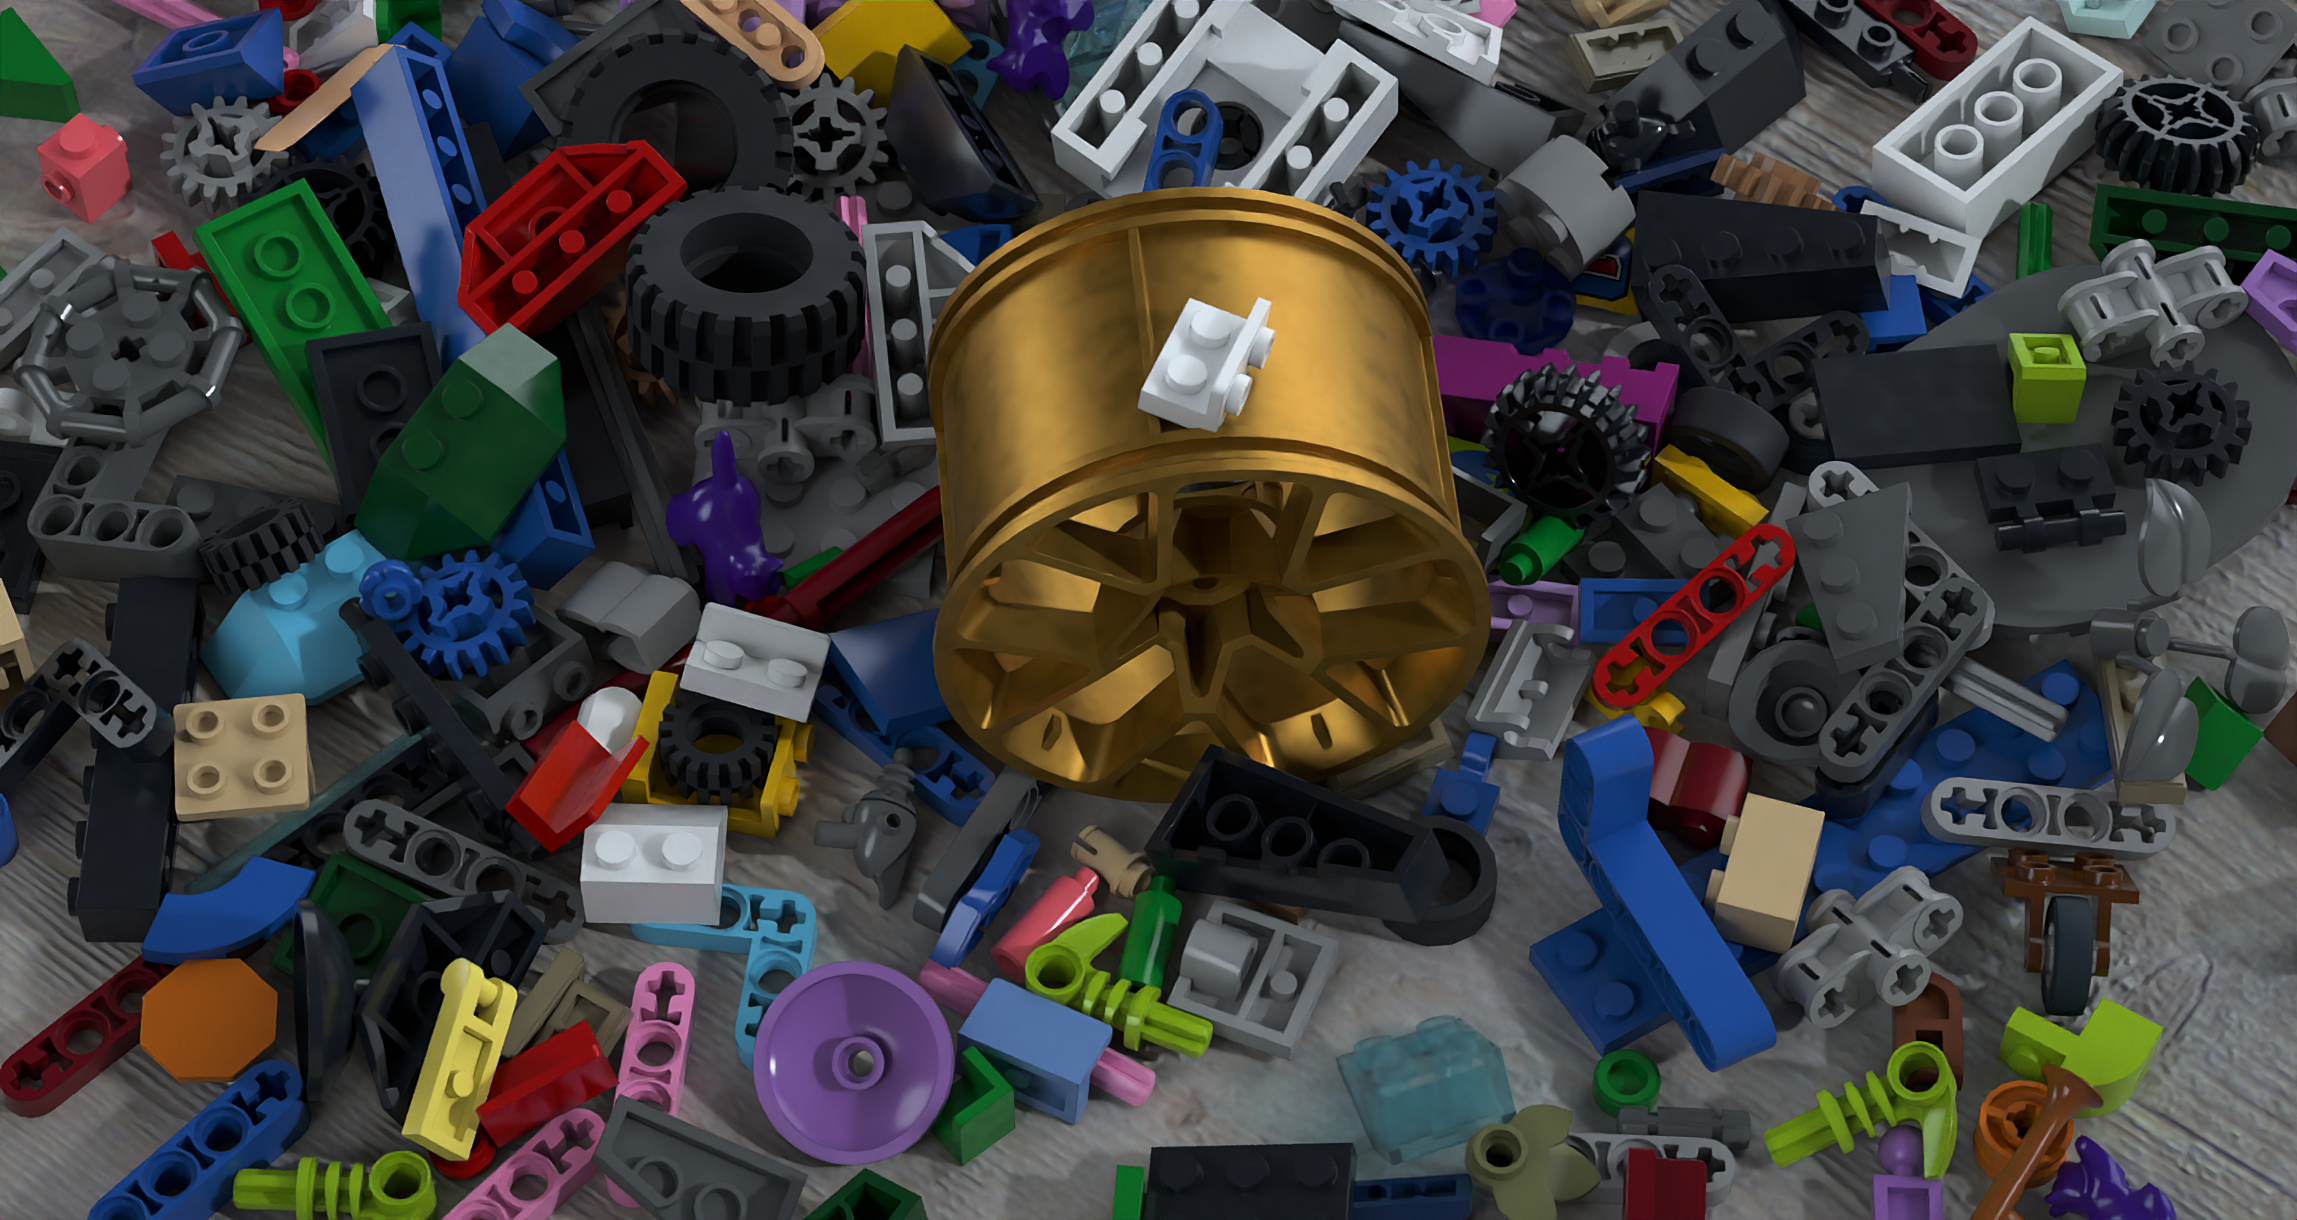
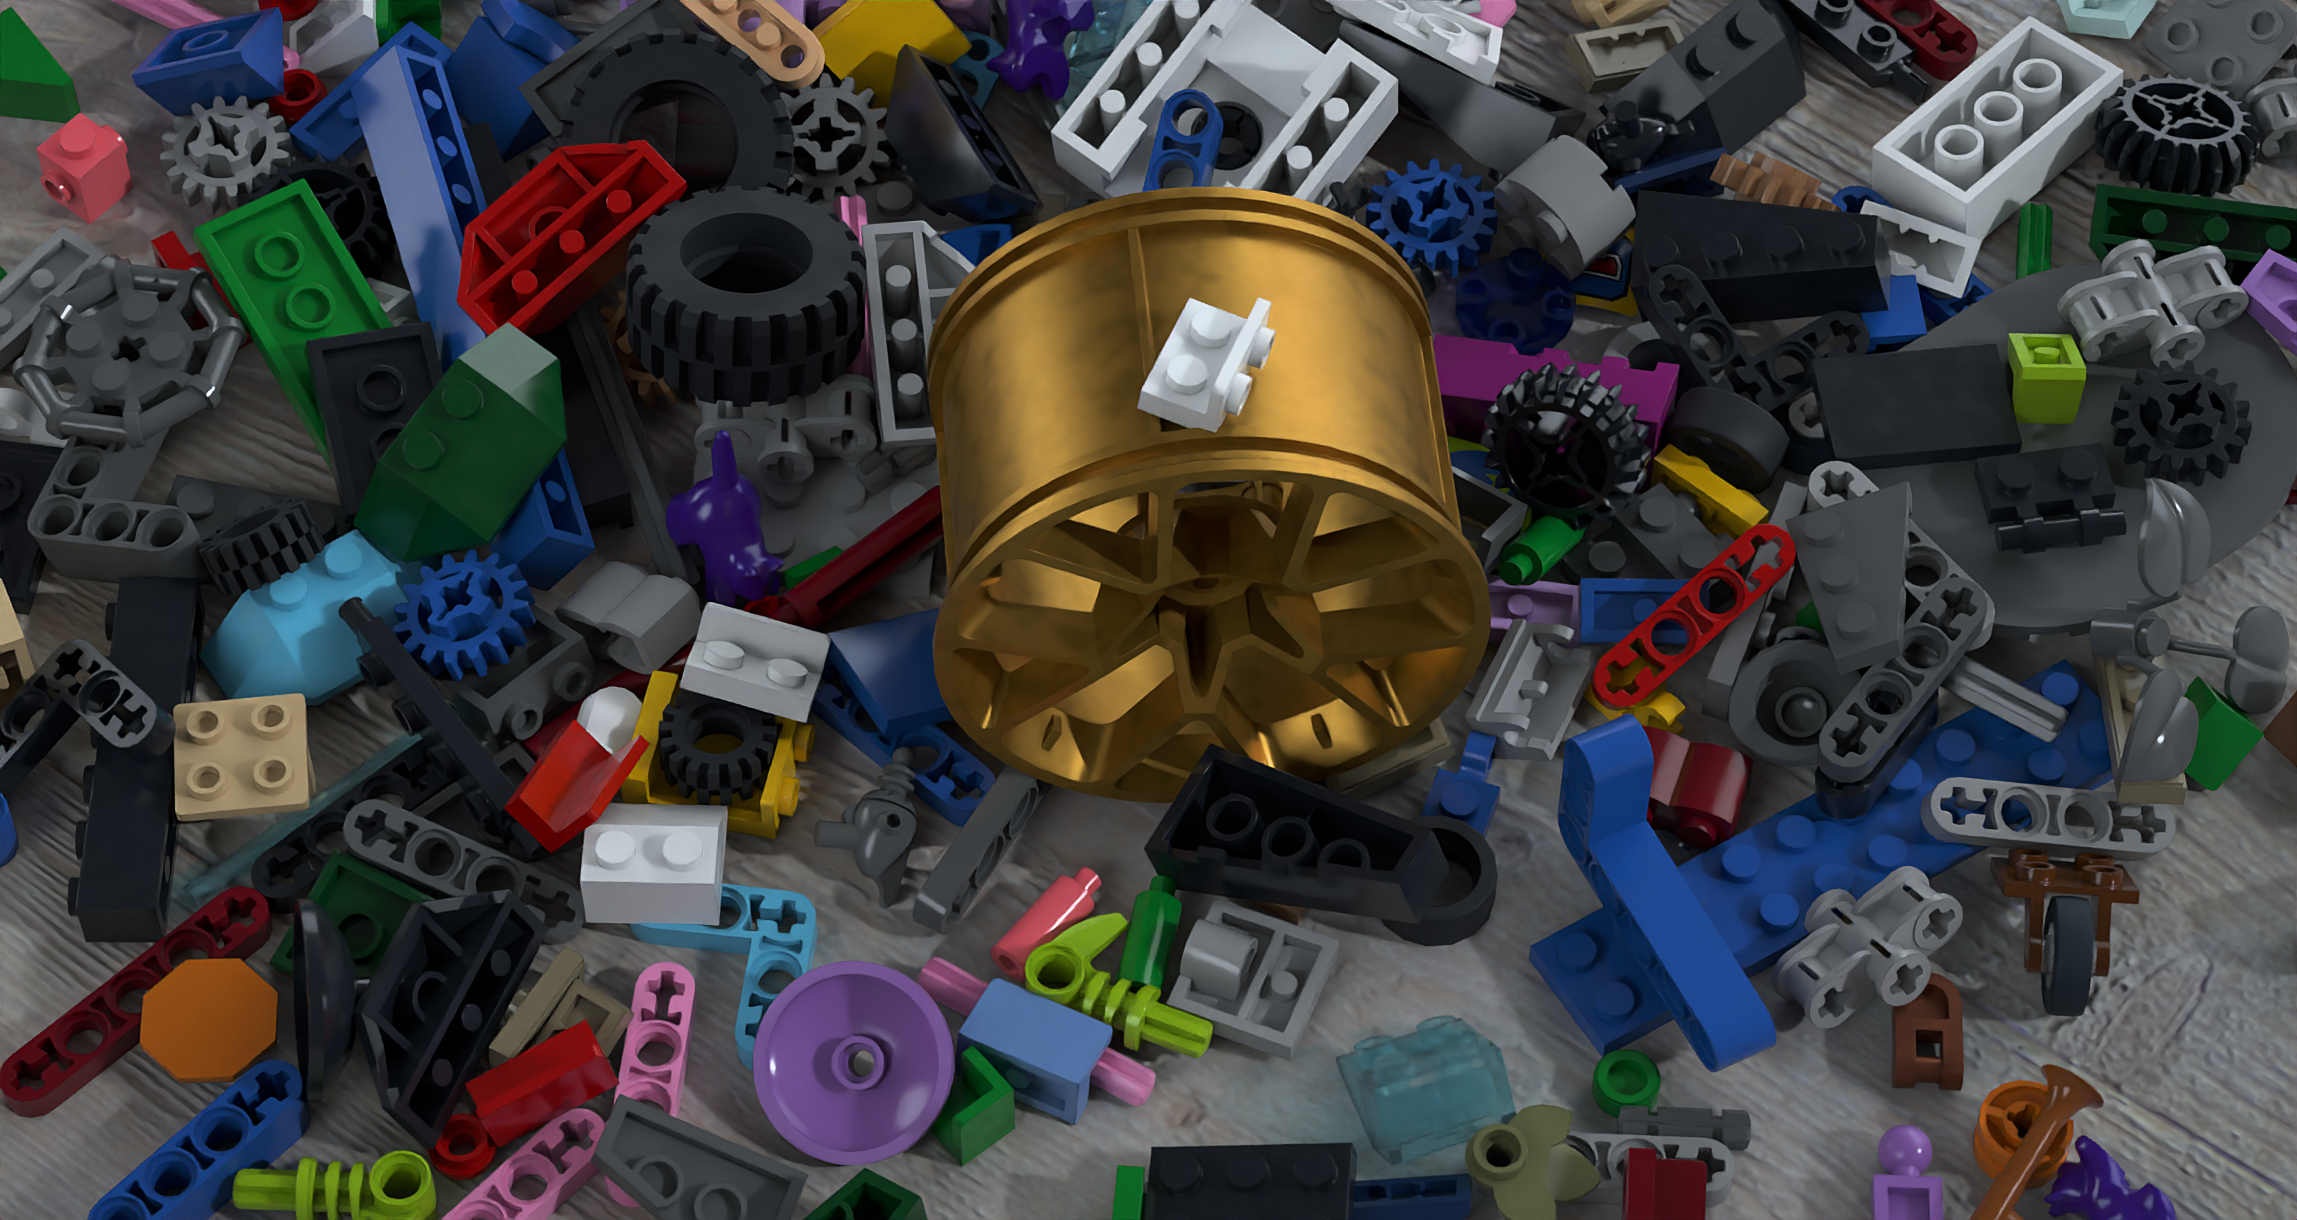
blue tile [141,855,317,965] -> none
light nougat piece [253,43,407,153] -> none
blue plate [359,560,423,621] -> none
light yellow plate [401,958,517,1161] -> none
blue tile [929,827,1041,969] -> none
tan pin [1070,824,1156,901] -> none
tan brick [1703,793,1825,954] -> none
lime piece [1763,1041,1957,1181] -> none
lime brick [1997,997,2164,1118] -> none

